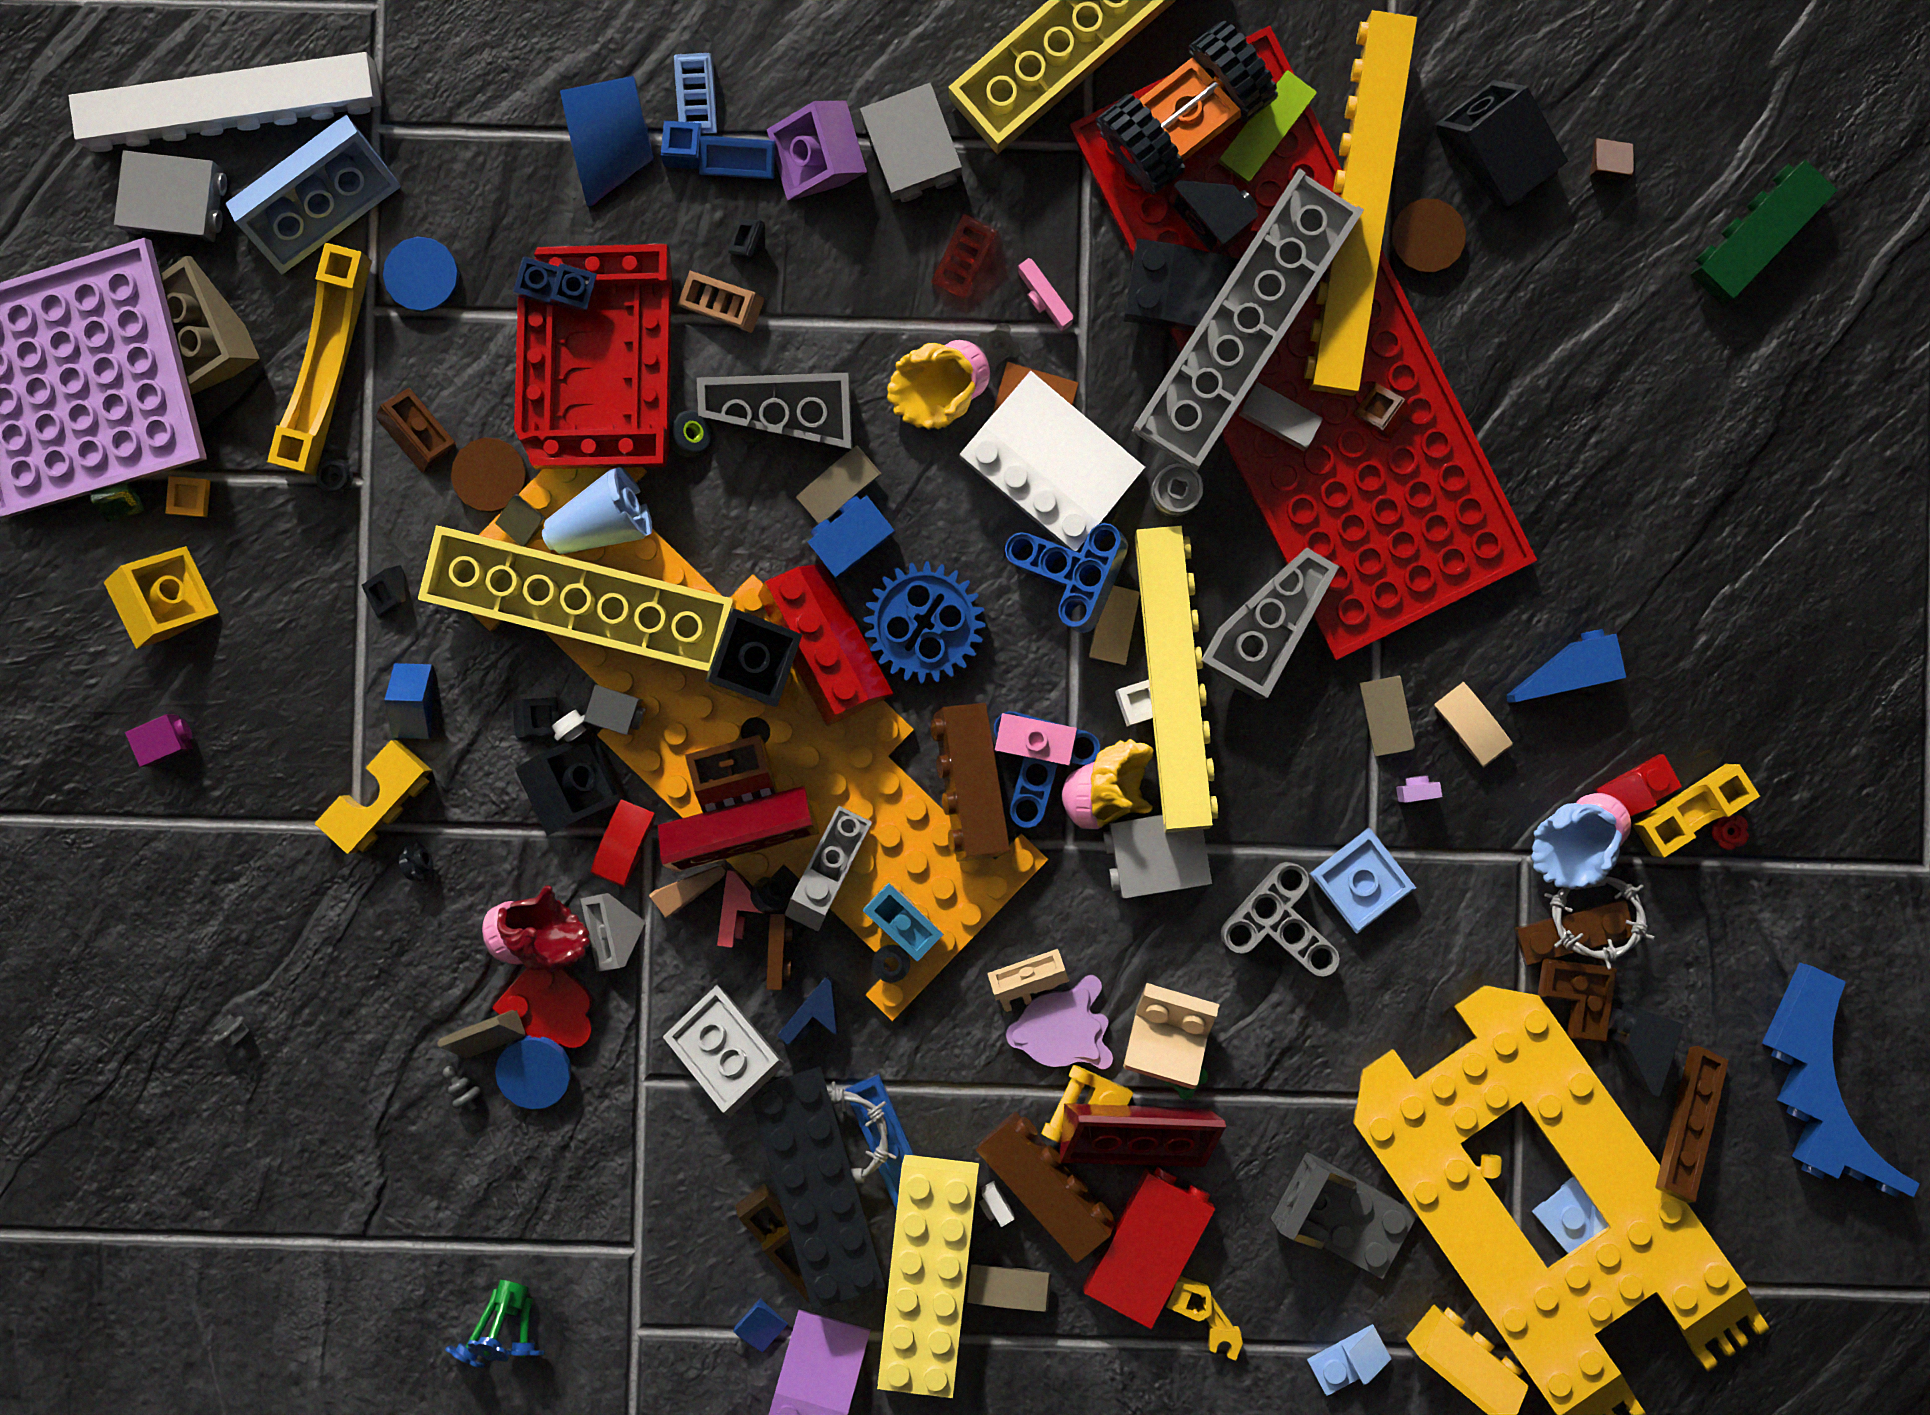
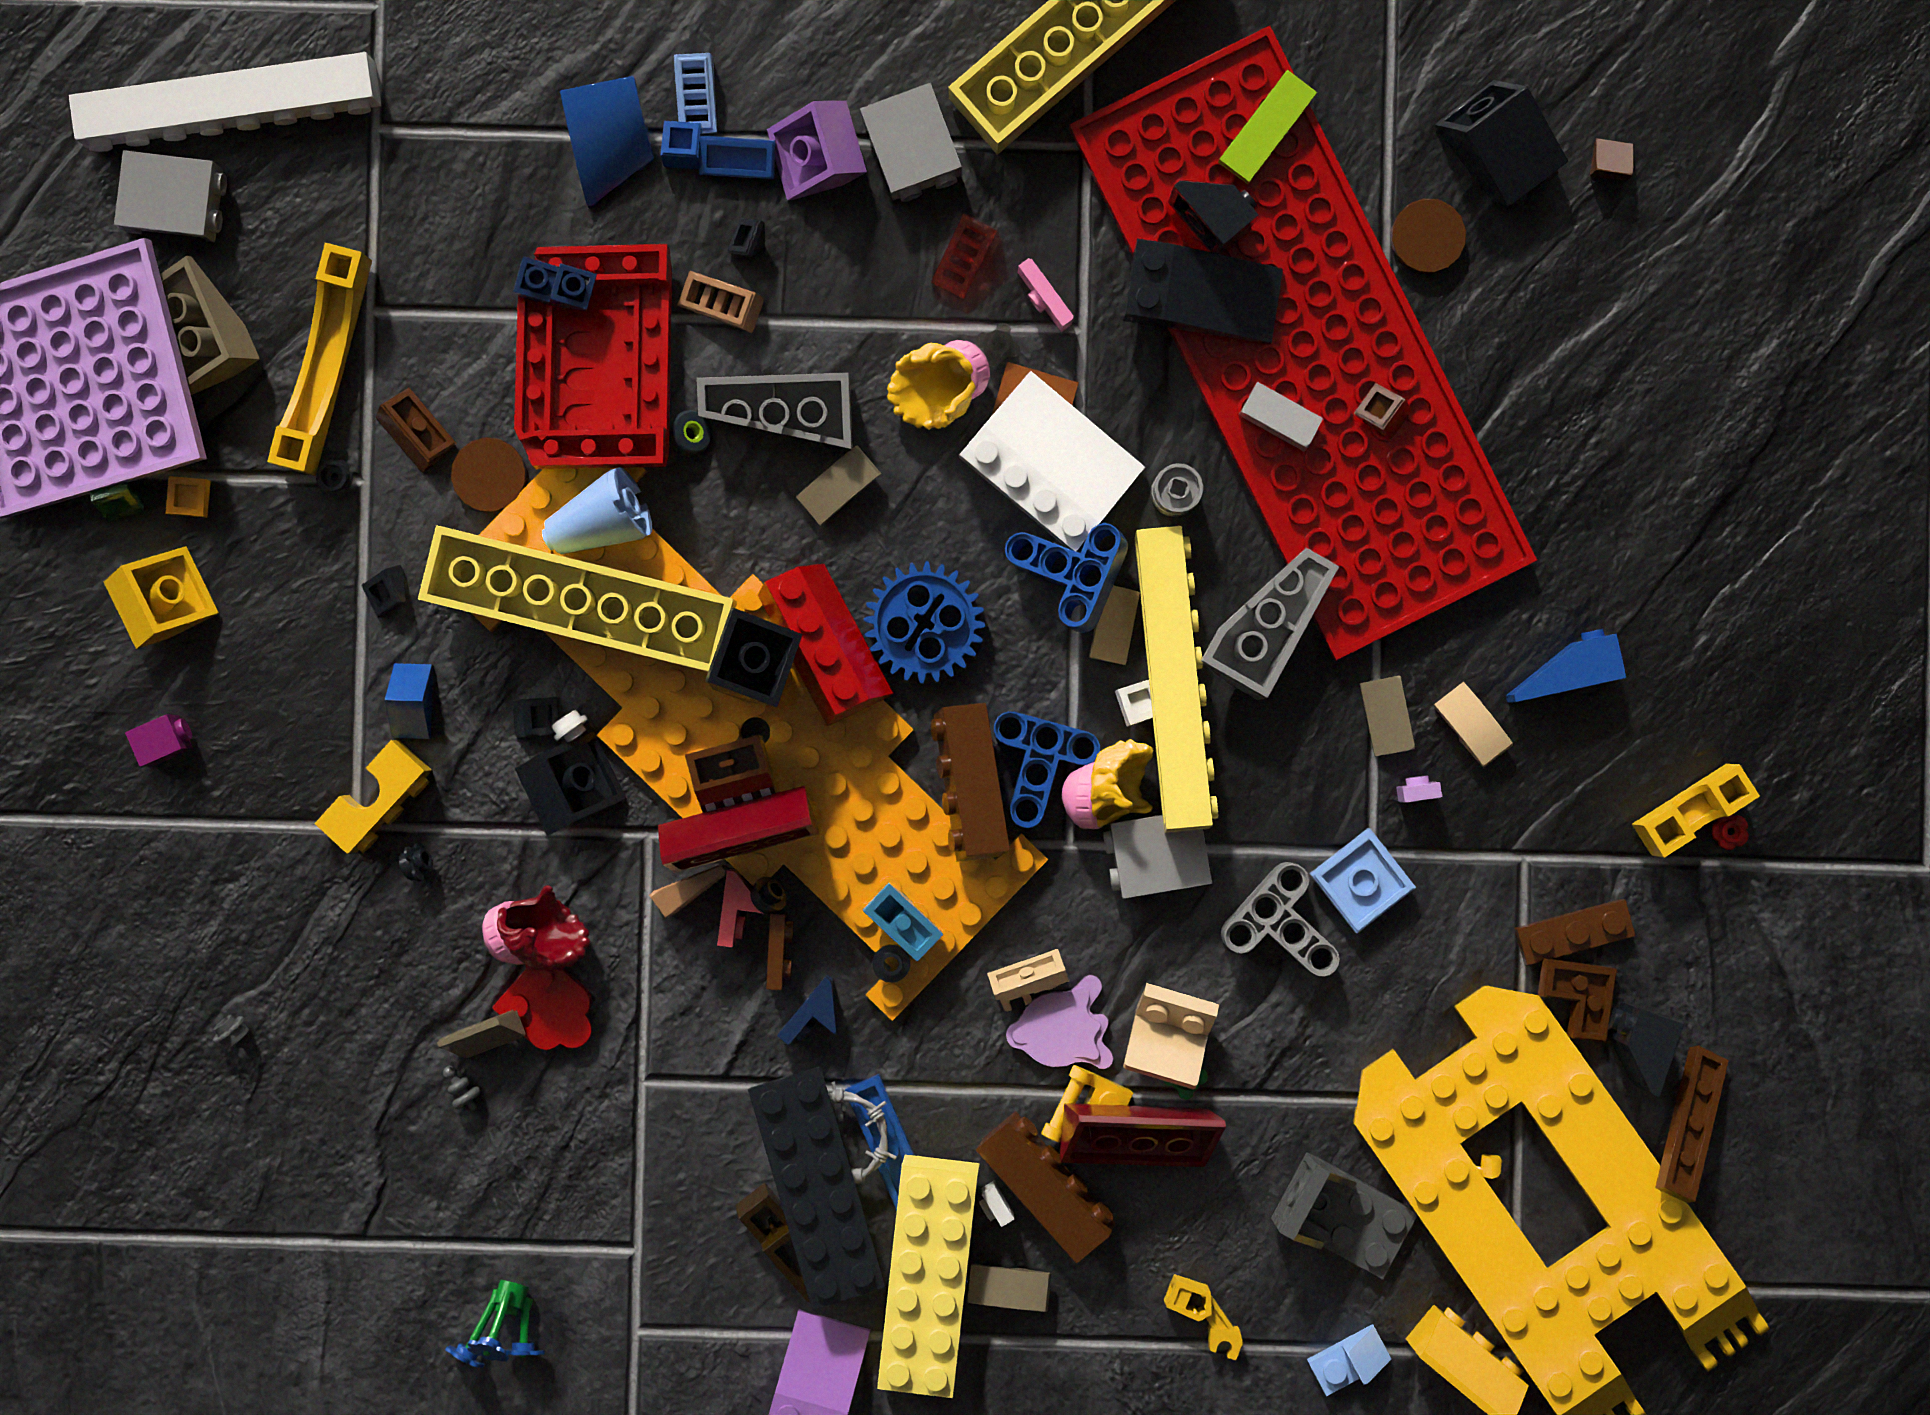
light blue slope [226,115,401,275] -> none
blue tile [383,237,460,313] -> none
slope [495,493,547,547] -> none
blue tile [495,1035,571,1109] -> none
light grey slope [580,893,645,971] -> none
dark grey brick [583,685,646,735] -> none
red slope [590,799,656,888] -> none
plate [663,985,785,1117] -> none
blue slope [733,1298,788,1352] -> none
light grey slope [785,806,872,931] -> none
blue brick [807,495,896,580] -> none
bright pink plate [995,713,1077,765] -> none
red brick [1083,1166,1215,1329] -> none
black plate [1096,21,1278,195] -> none
light grey tile [1132,169,1364,472] -> none
yellow brick [1304,10,1417,396] -> none
light blue hair [1531,793,1631,890] -> none
light blue plate [1532,1177,1608,1253] -> none
light grey piece [1545,877,1654,970] -> none
red slope [1595,754,1682,816] -> none
dark green brick [1690,159,1838,305] -> none
blue arch [1762,962,1920,1198] -> none

